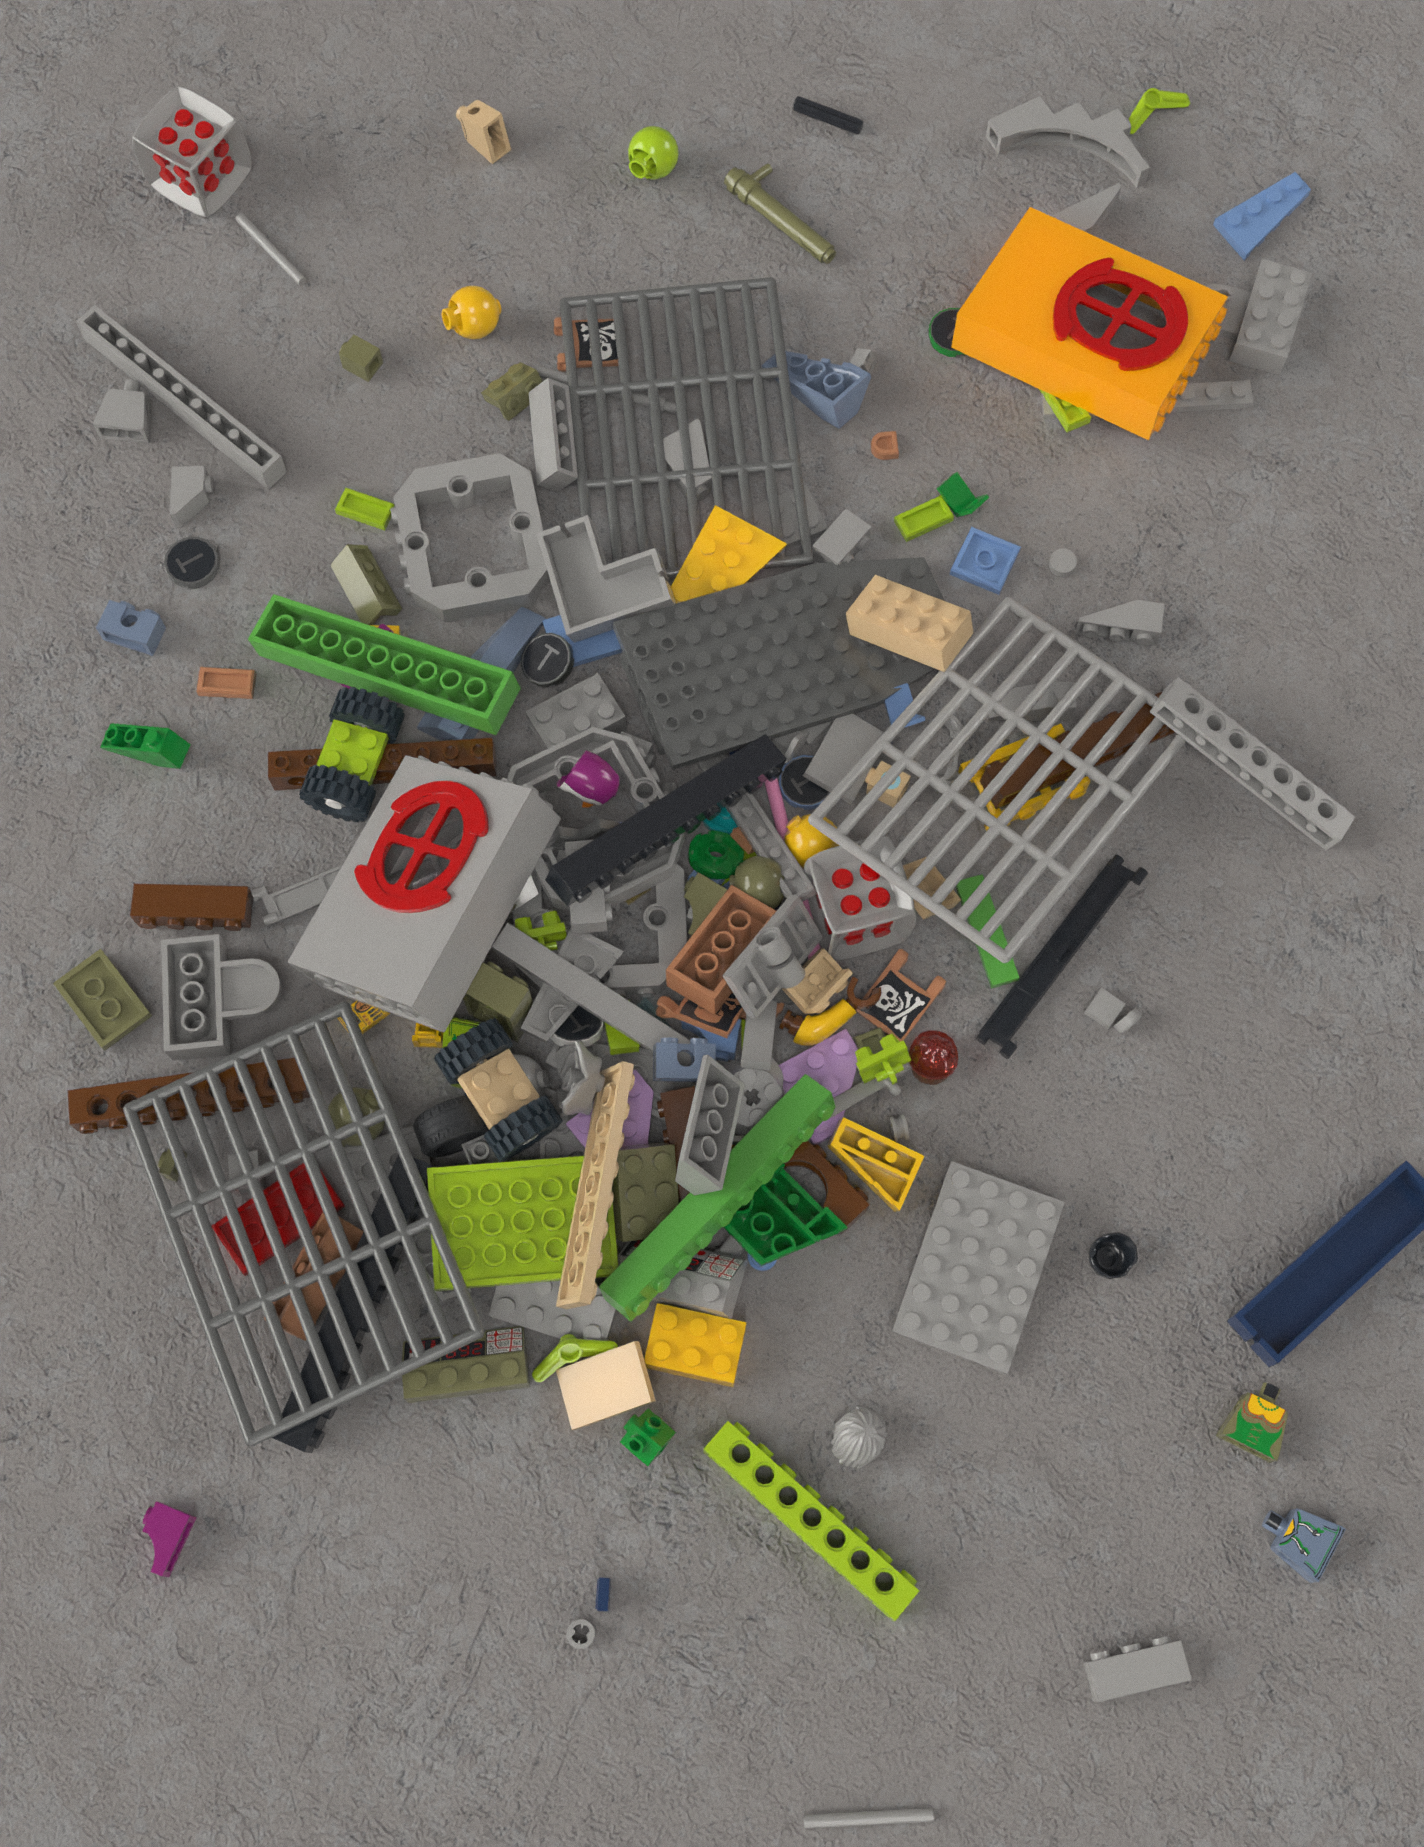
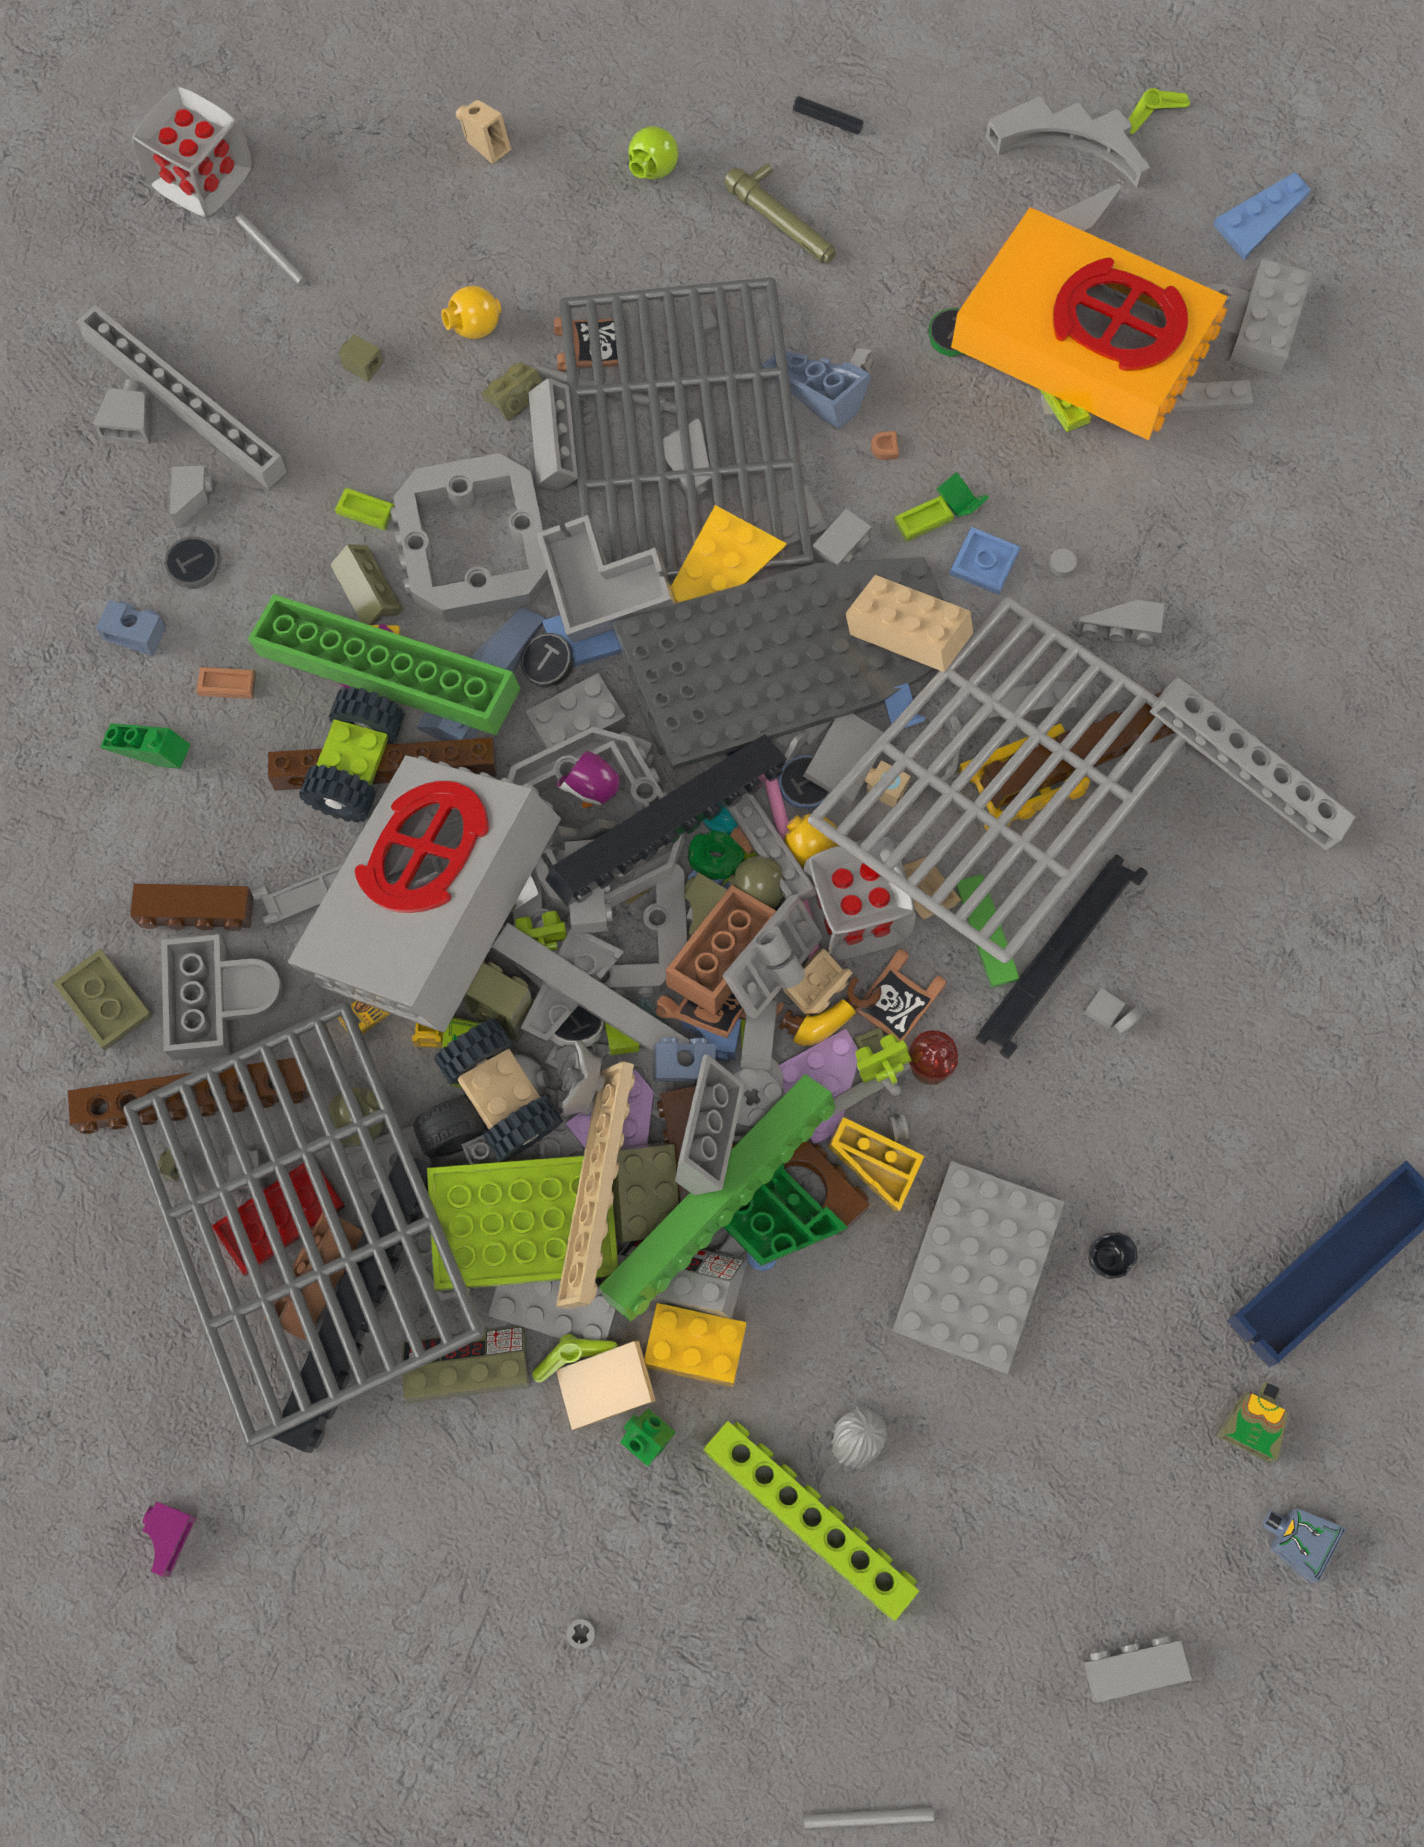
dark blue tile [595,1577,611,1612] -> none

